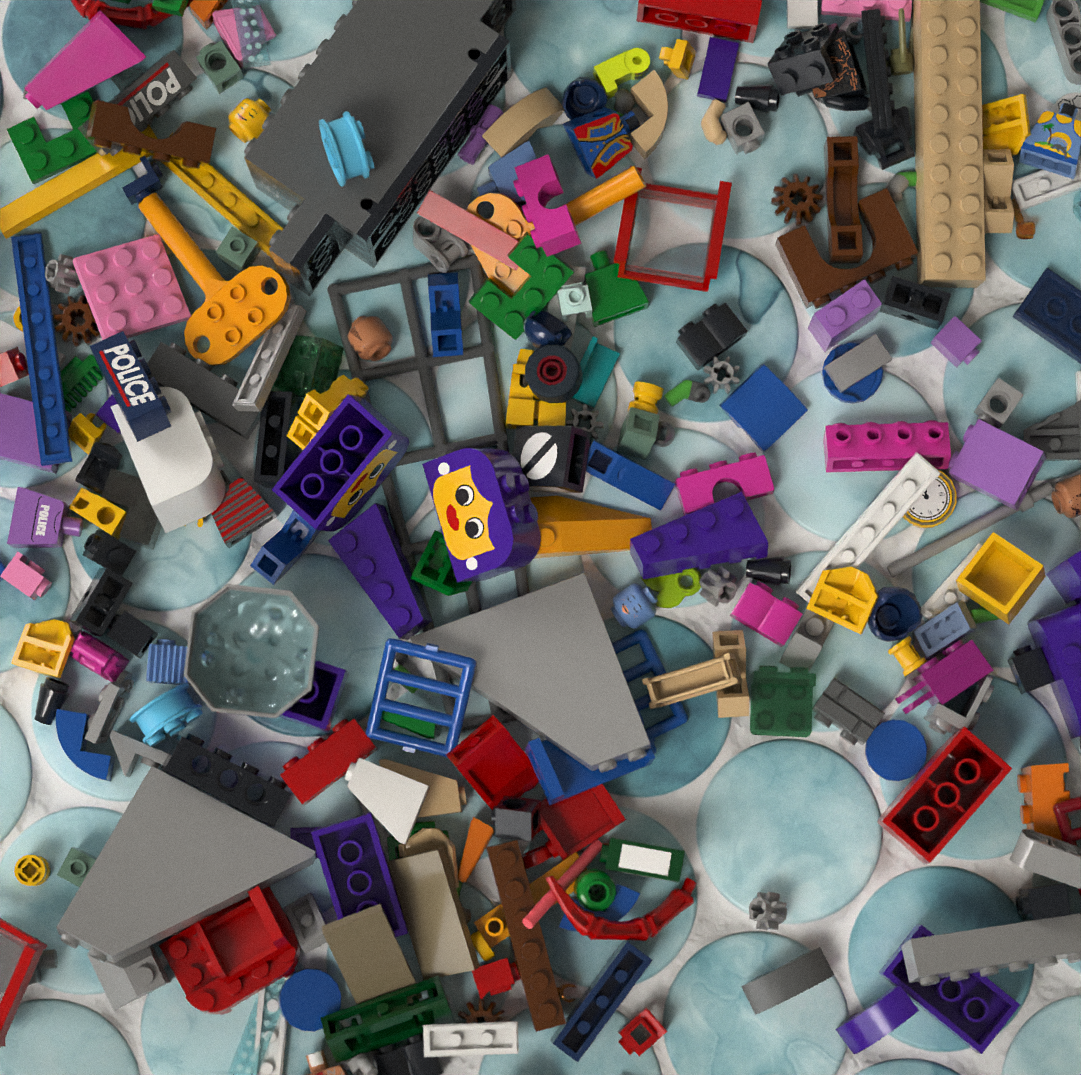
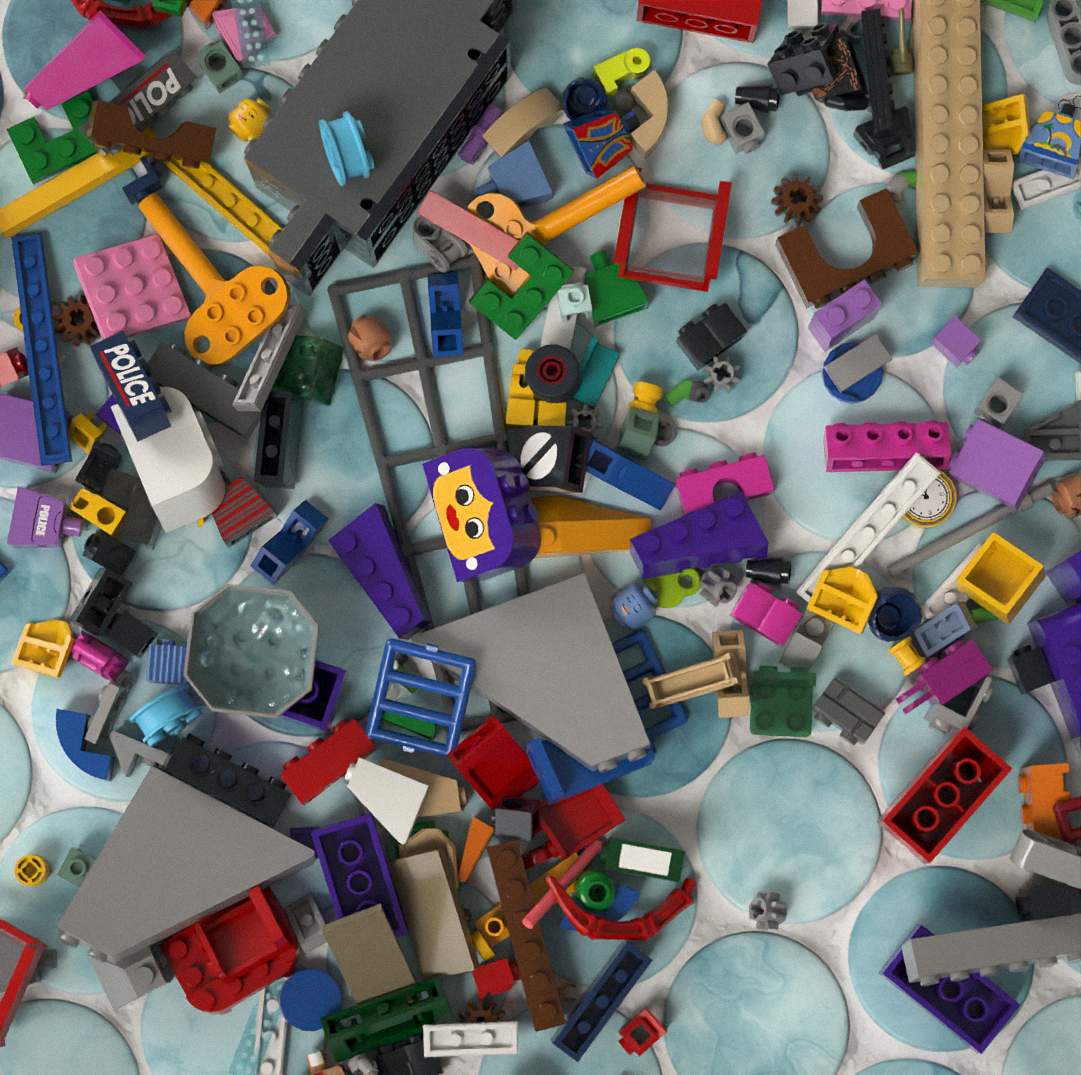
bright pink brick [0,552,52,600] -> none
black cone [34,677,70,725] -> none
light grey gear [45,254,81,294] -> none
green piece [61,355,103,414] -> none
sand green brick [216,227,261,272] -> none
dark purple brick [272,394,409,532] -> none
yellow hips [287,374,369,450] -> none
green slope [411,530,472,596] -> none
dark pink arch [513,154,582,257] -> none
dark blue hair [523,310,572,348] -> none
yellow tile [659,39,696,80] -> none
dark purple tile [697,37,739,103] -> none
blue slope [719,364,808,452] -> none
dark grey brick [741,947,834,1015] -> none
reddish brown arch [824,136,863,264] -> none
dark purple brick [835,985,919,1054] -> none
blue tile [865,720,927,782] -> none
black brick [880,276,951,330] -> none
clear orange hand [1011,199,1035,239] -> none

